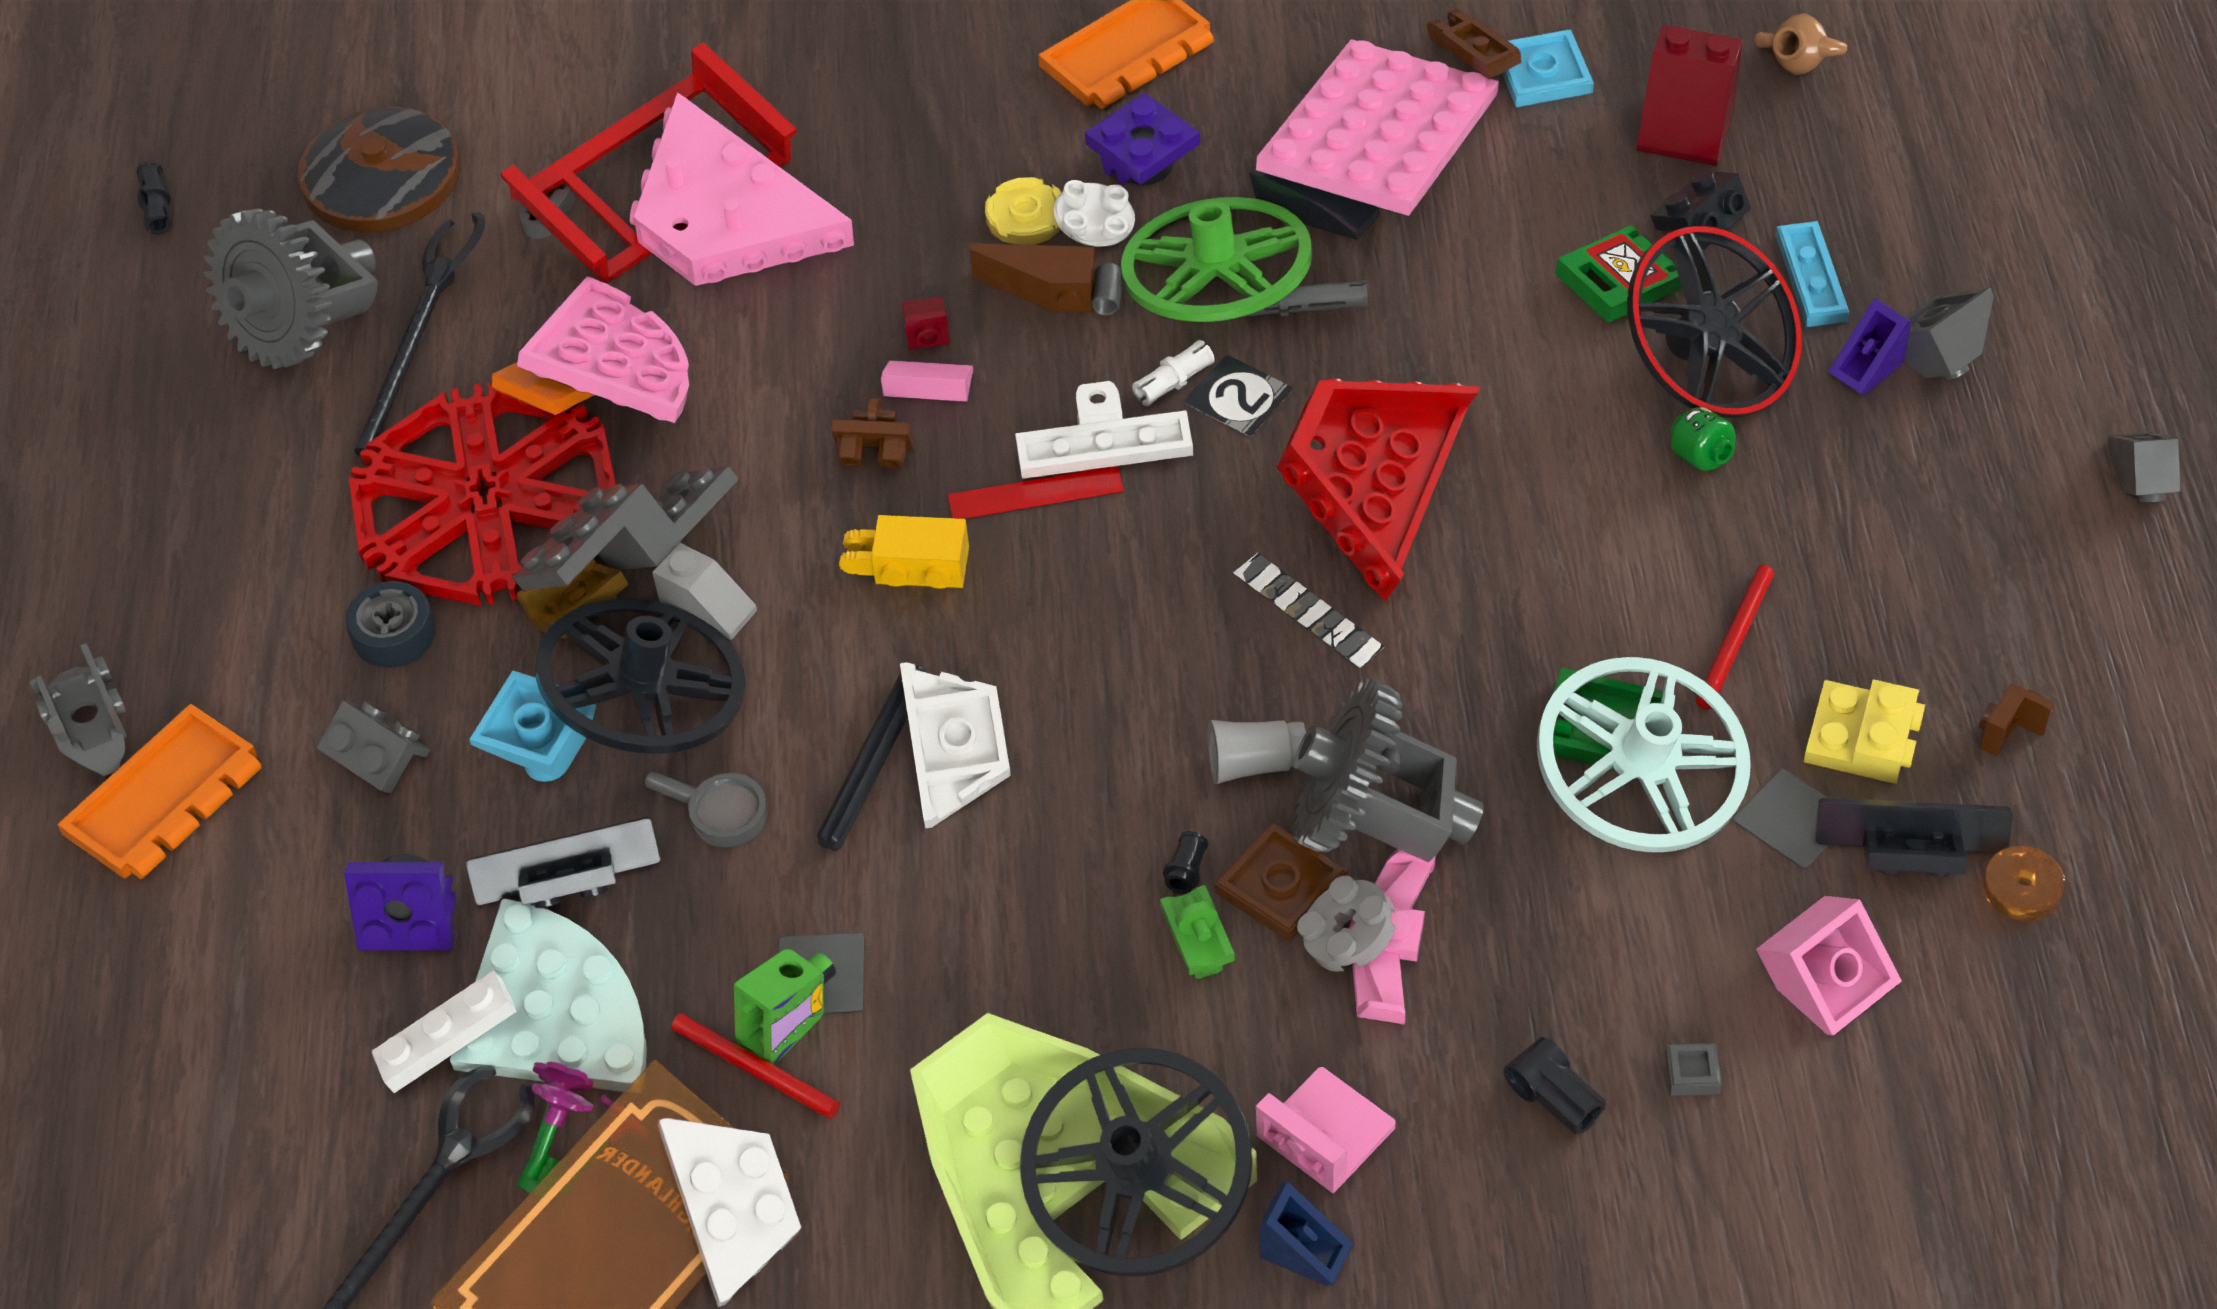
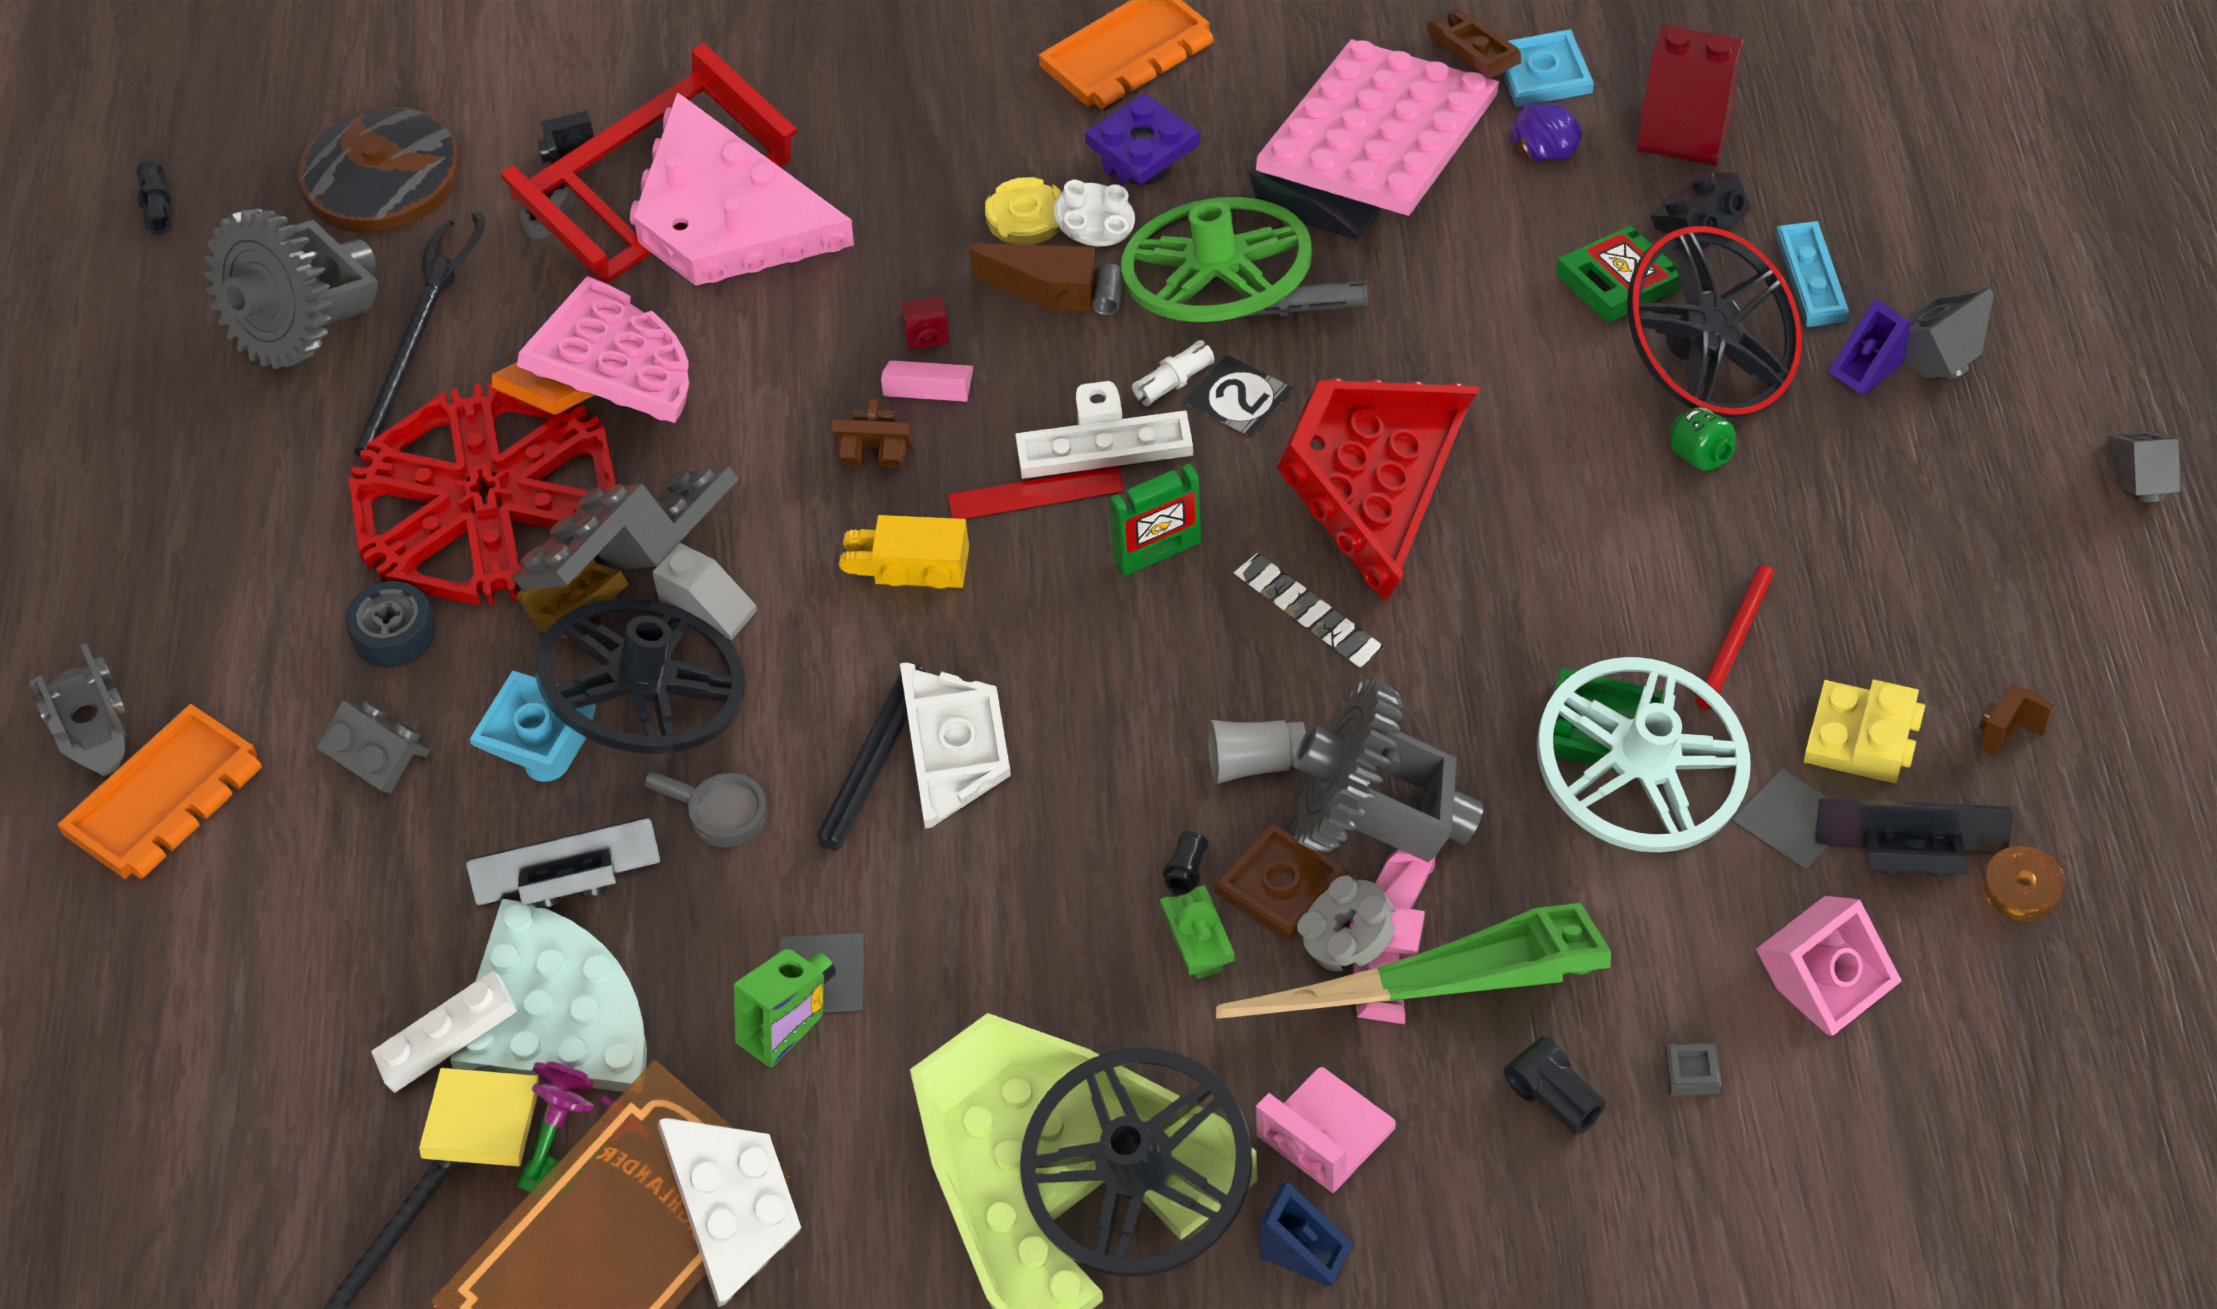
dark purple piece [344,854,456,951] -> none
red bar [671,1013,840,1119] -> none
medium nougat piece [1754,13,1847,75] -> none
none -> light yellow tile [419,1068,539,1167]
none -> black bracket [537,111,594,165]
none -> green container [1109,463,1201,577]
none -> bright green plate [1216,903,1611,1018]
none -> dark purple hair [1510,103,1582,164]

